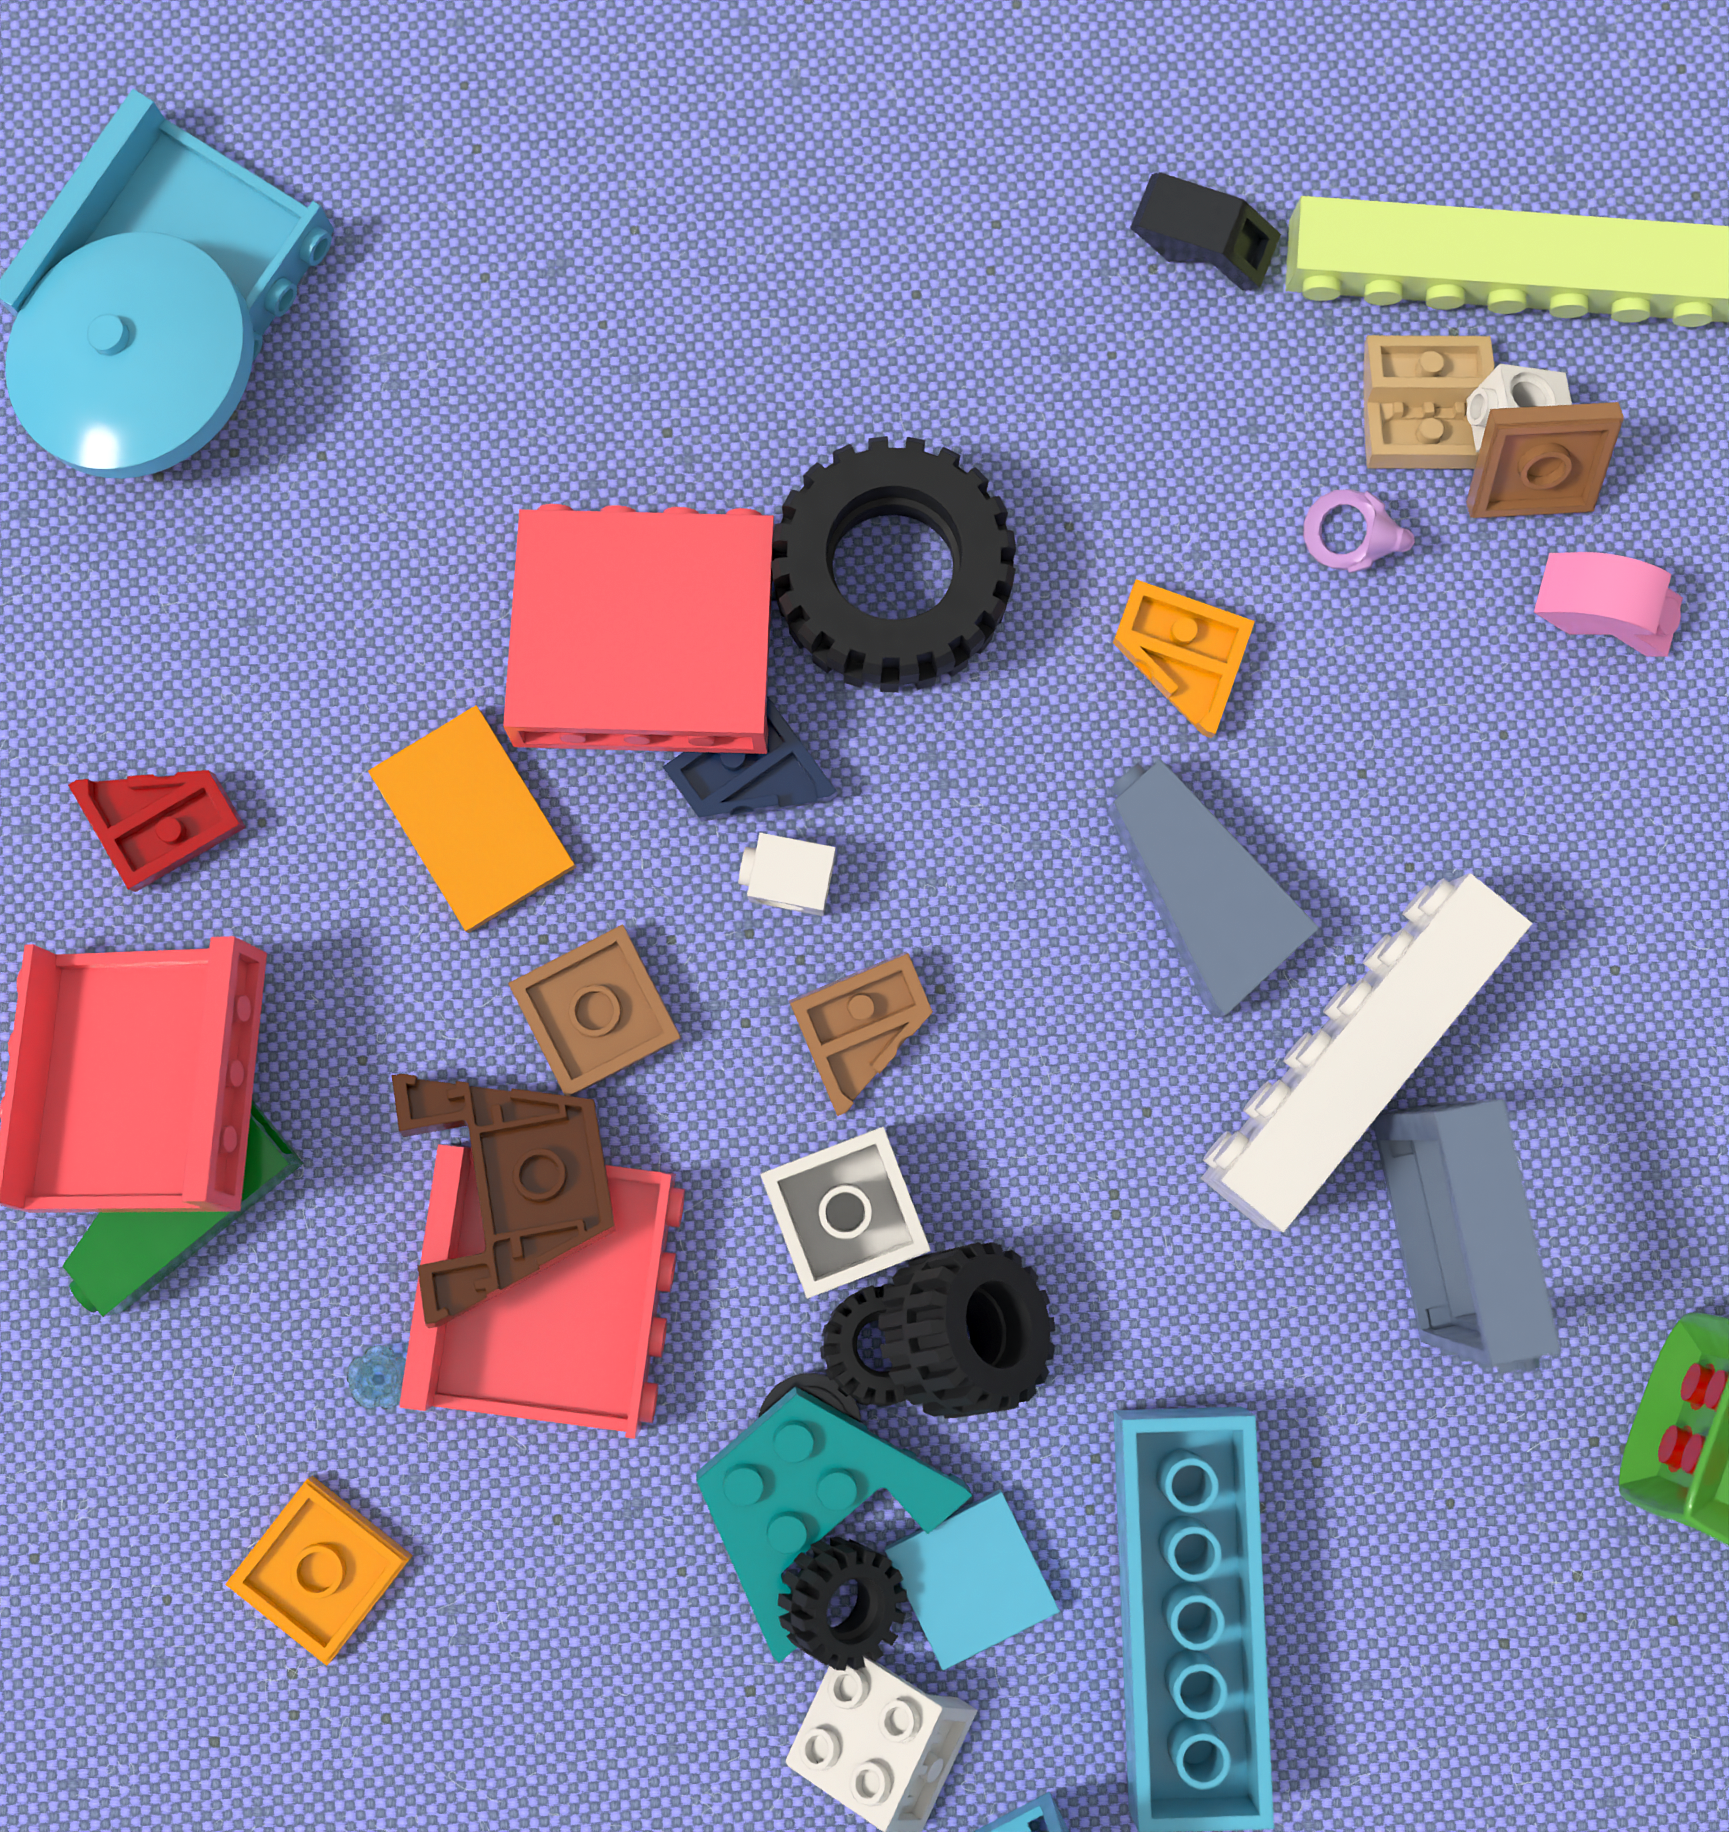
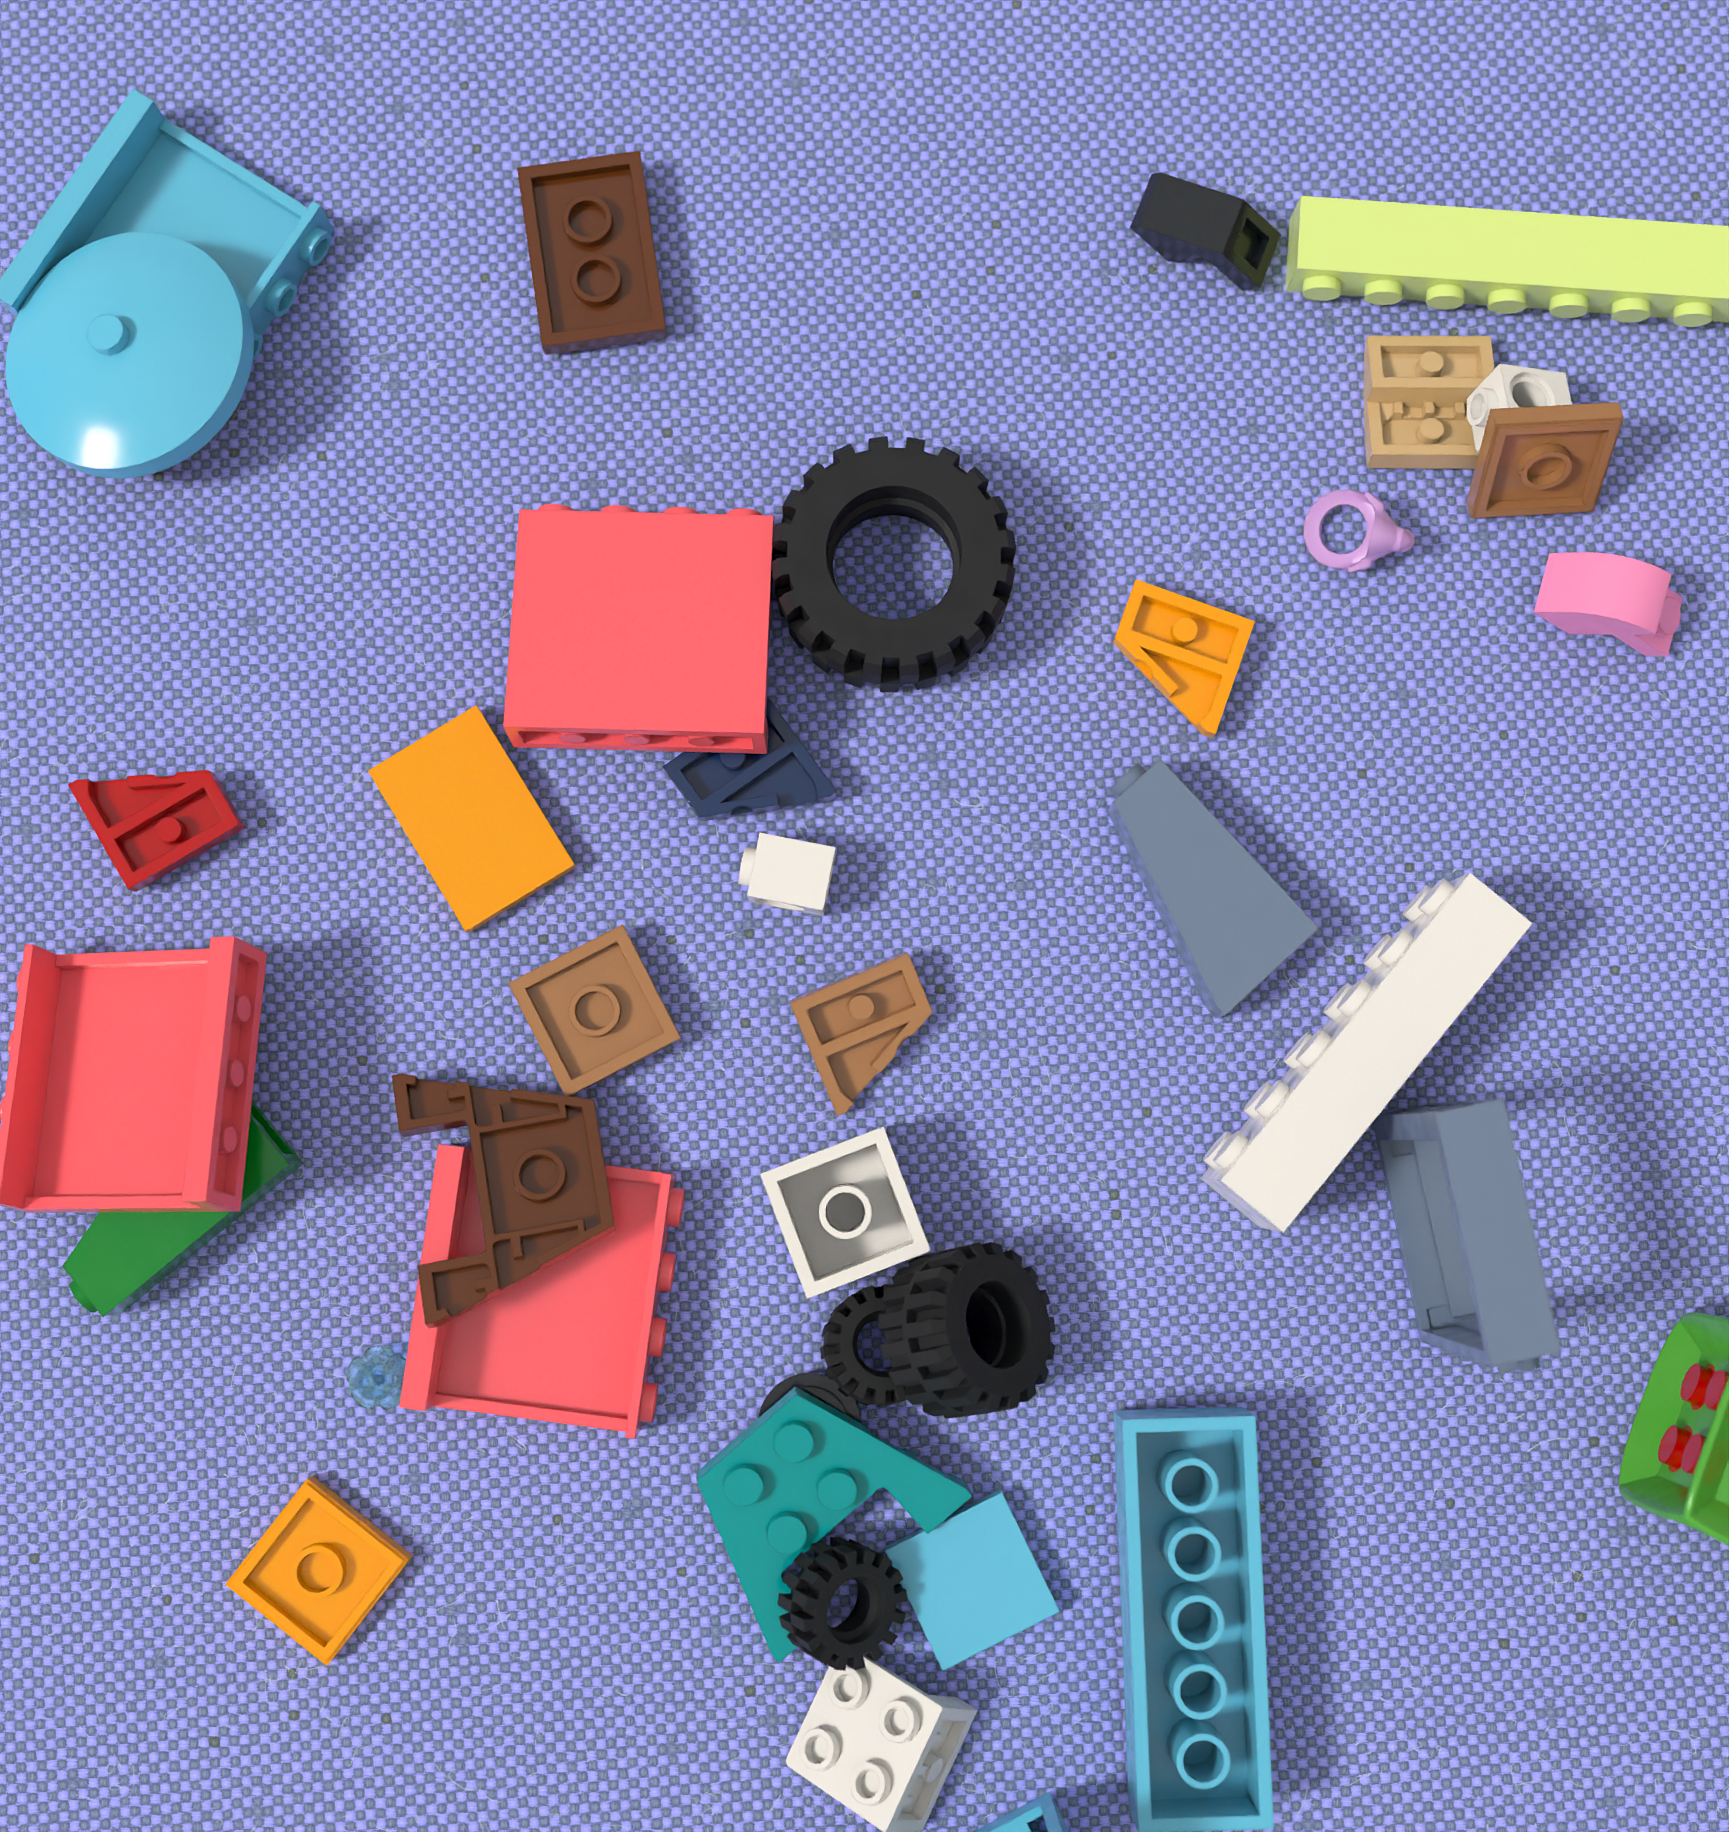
none -> reddish brown plate [517,150,668,355]

